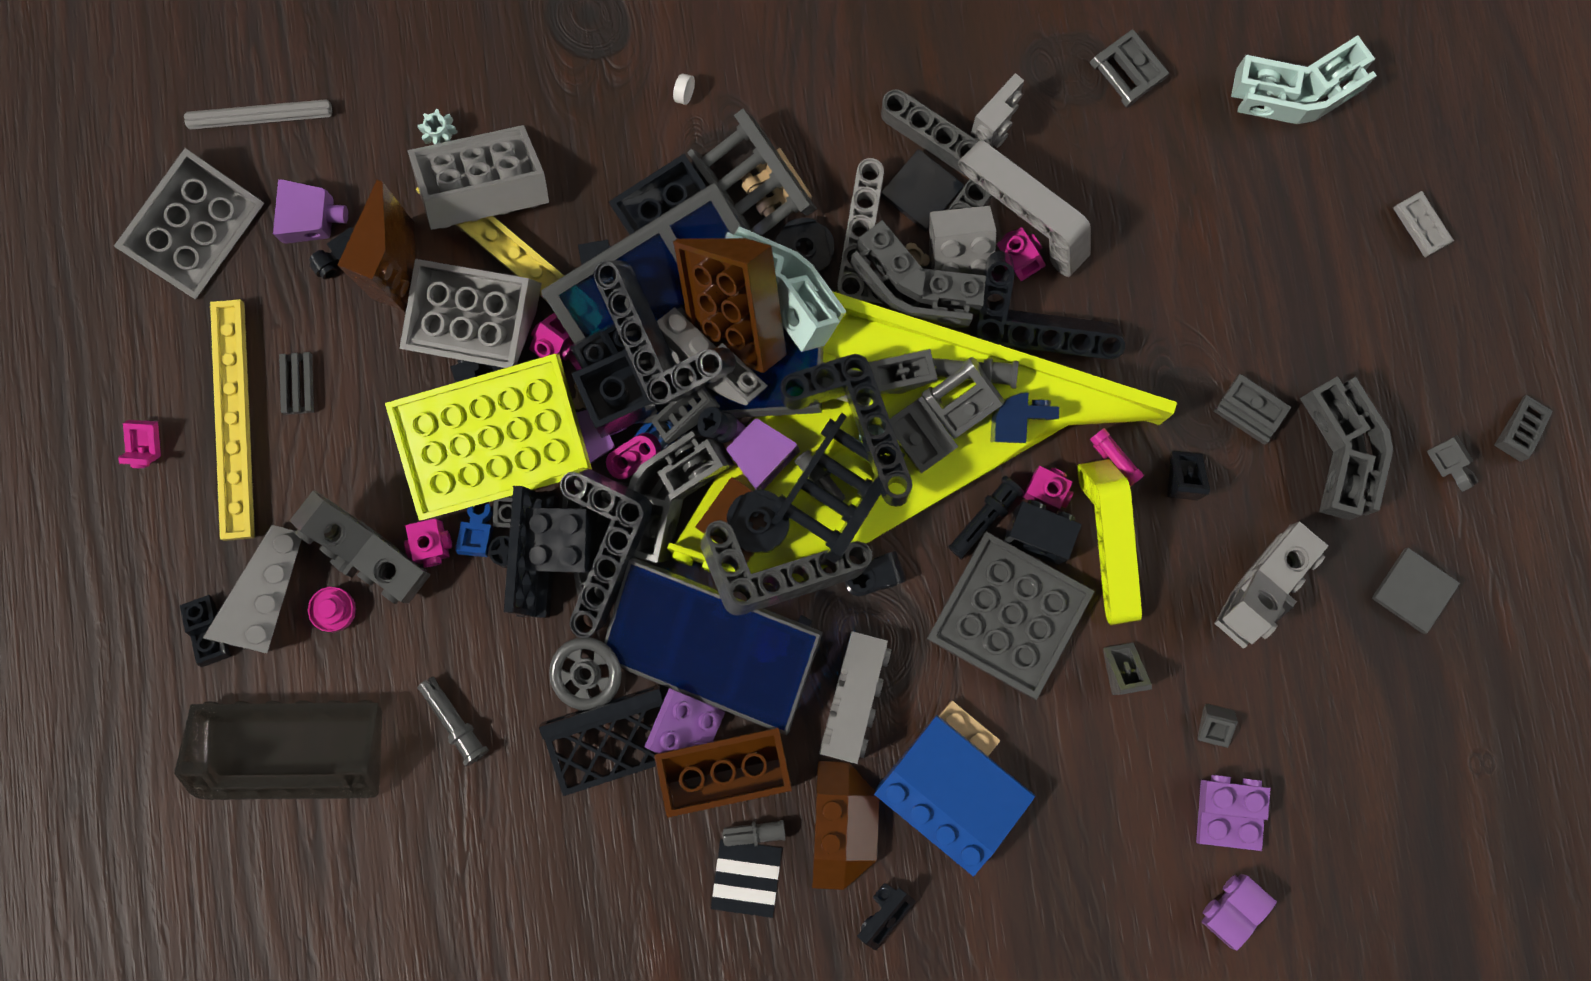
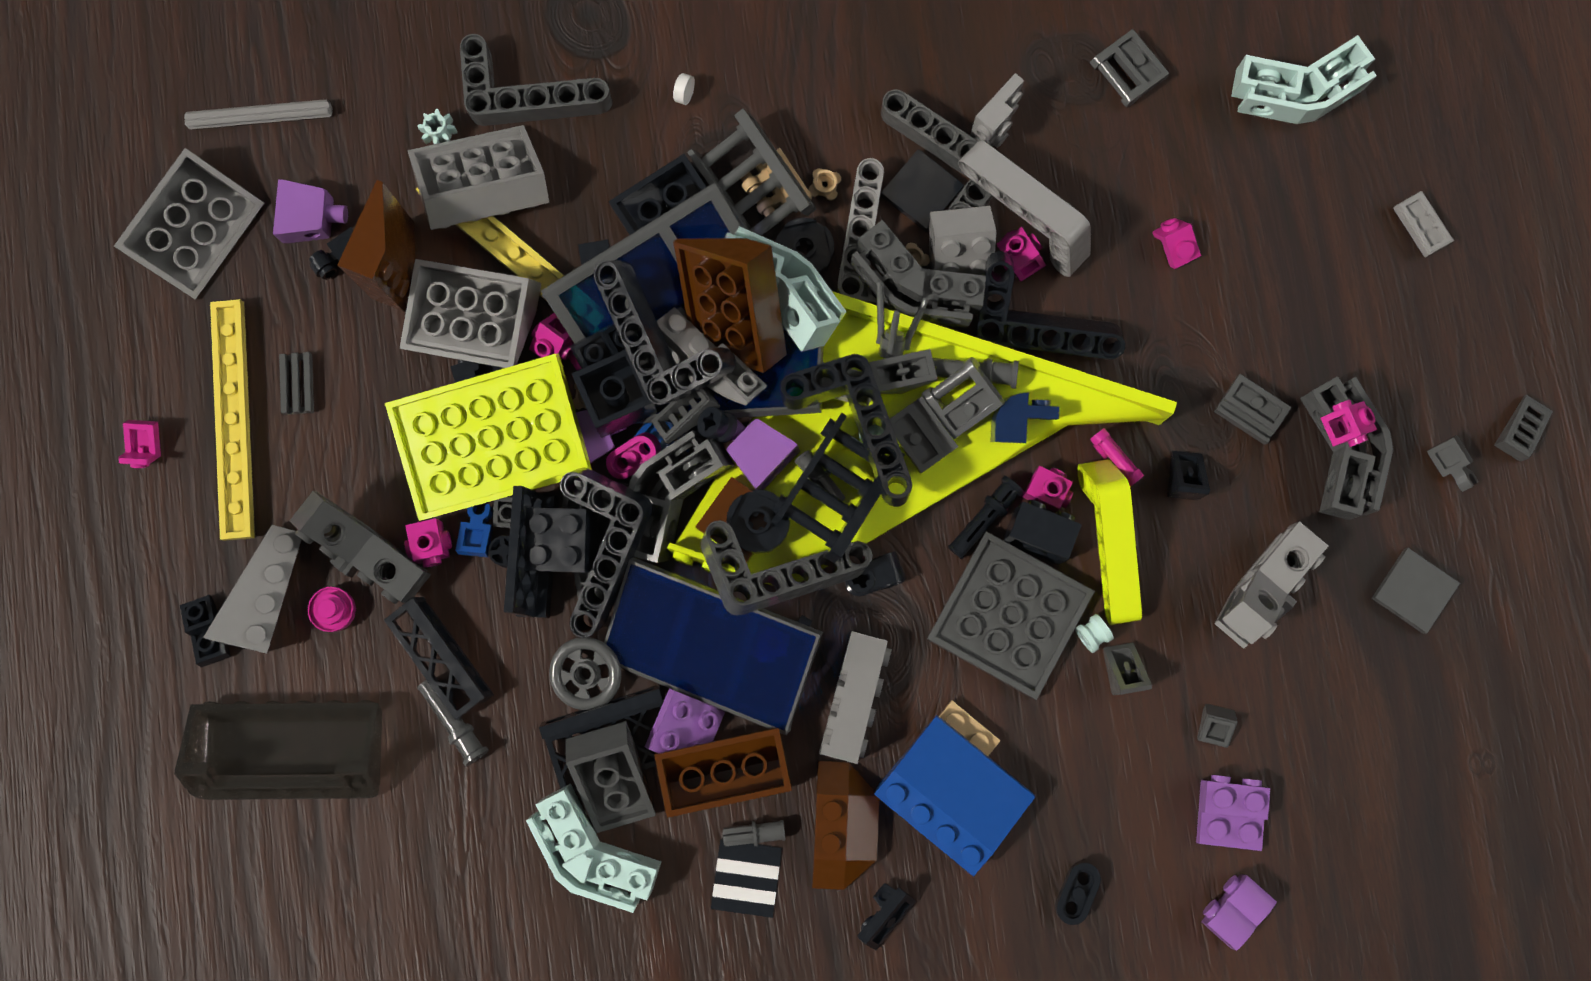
none -> black fence [384,597,494,720]
none -> dark grey beam [460,34,613,126]
none -> light aqua brick [526,784,661,913]
none -> dark grey slope [566,721,656,833]
none -> tan plate [809,168,841,201]
none -> dark grey plant [876,280,929,358]
none -> black plate [1055,862,1101,925]
none -> light aqua wheel [1075,614,1114,653]
none -> dark pink bracket [1153,218,1201,269]
none -> dark pink brick [1321,400,1377,447]

